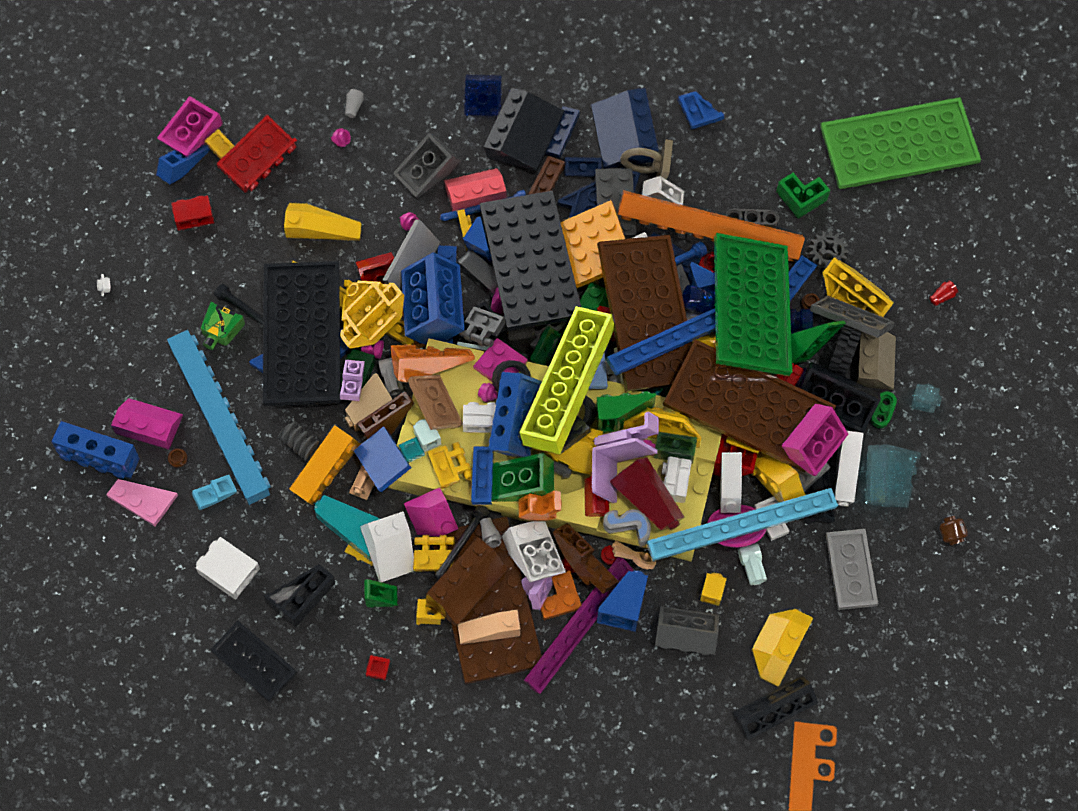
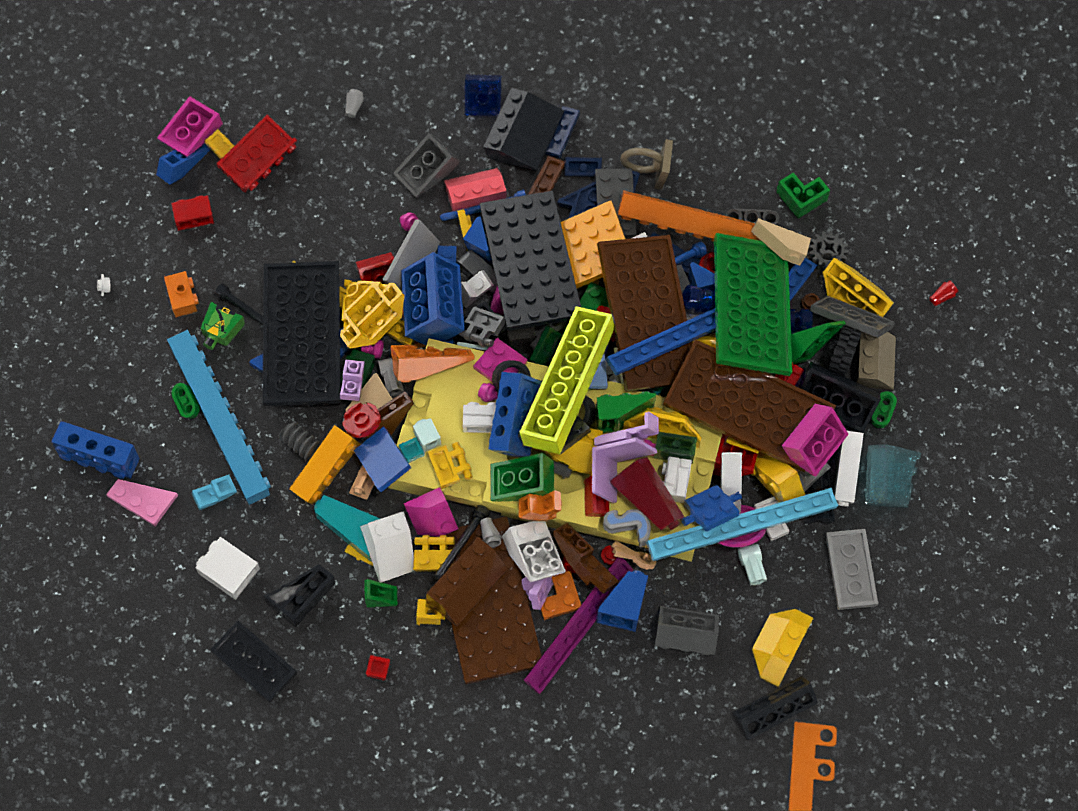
dark pink slope [111,398,183,450] -> none
reddish brown plate [168,448,188,468] -> none
yellow wedge [284,203,361,241] -> none
dark pink plate [331,128,351,147] -> none
medium nougat tile [407,375,463,430] -> none
light nougat slope [458,610,520,644] -> none
blue plate [471,446,494,505] -> none
dark blue slope [591,88,659,169] -> none
white slope [642,176,684,205] -> none
blue wing [678,91,724,130] -> none
yellow brick [700,573,726,606] -> none
bright green plate [820,97,981,189] -> none
clear light blue brick [911,384,942,413] -> none
reddish brown head [939,515,968,545] -> none
none -> orange brick [164,271,199,318]
none -> green plate [172,383,200,419]
none -> red tile [343,402,381,438]
none -> white slope [461,270,494,308]
none -> blue plate [681,485,742,532]
none -> tan slope [751,218,811,266]

